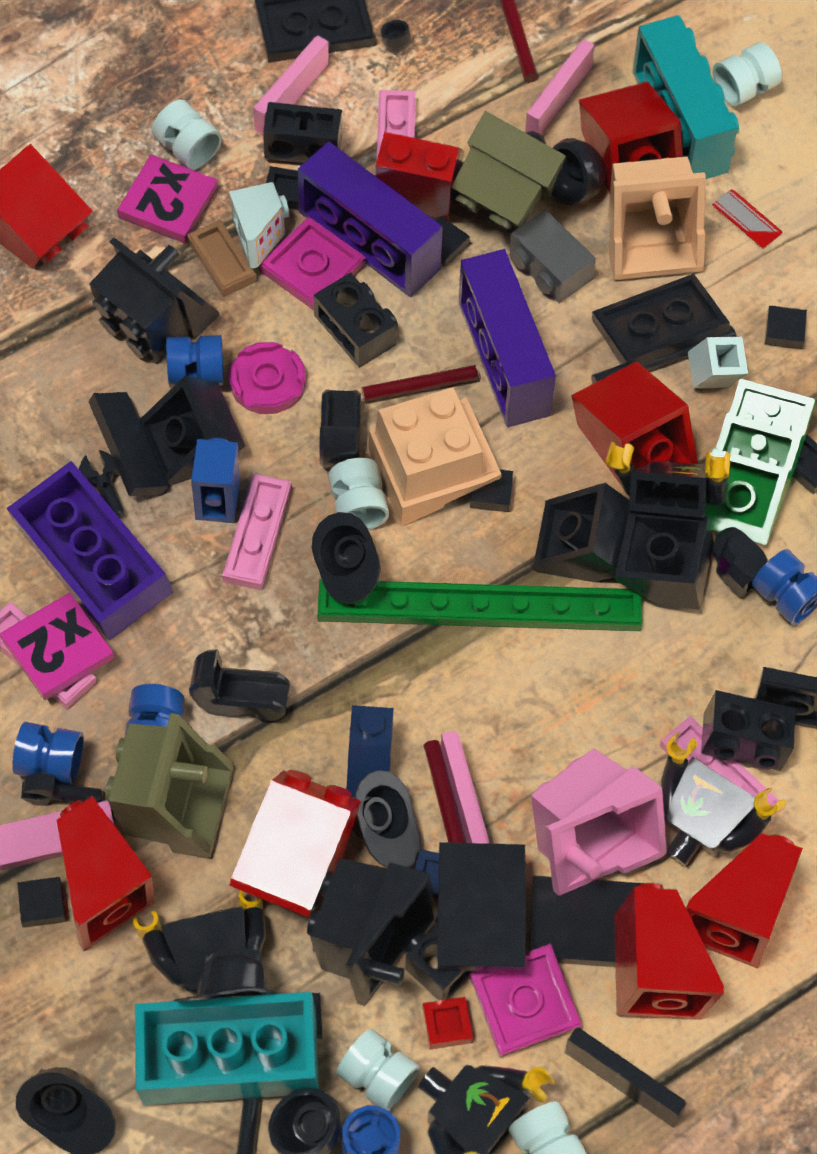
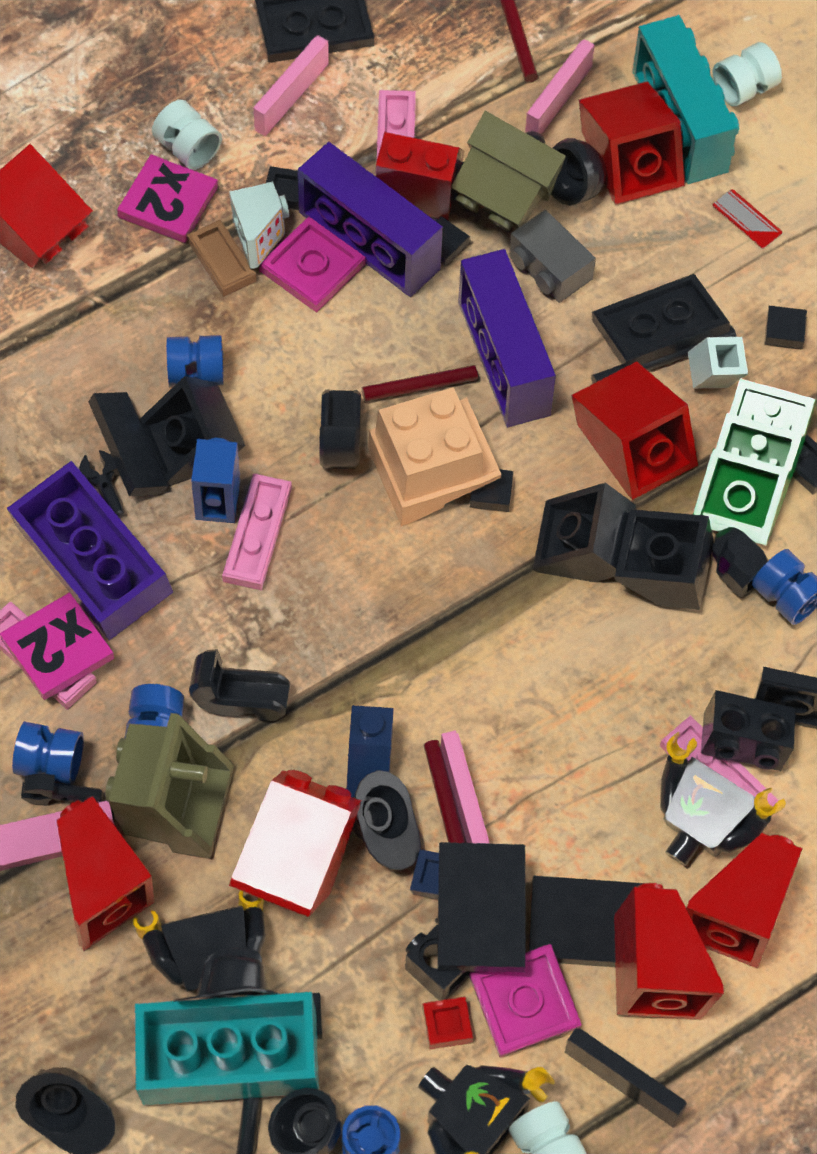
black tile [17,877,65,927] -> none
black piece [89,238,219,364] -> none
dark pink tile [229,342,306,414] -> none
black brick [263,102,342,163] -> none
black piece [307,858,438,1006] -> none
black piece [311,512,381,604] -> none
black brick [314,272,398,368] -> none
green tile [317,579,642,631] -> none
light aqua wheel [328,458,389,530] -> none
light aqua wheel [336,1029,420,1111] -> none
black hinge [381,20,411,52] -> none
bright pink piece [531,748,667,896] -> none
black torso [605,442,731,518] -> none
light nougat piece [608,157,706,280] -> none

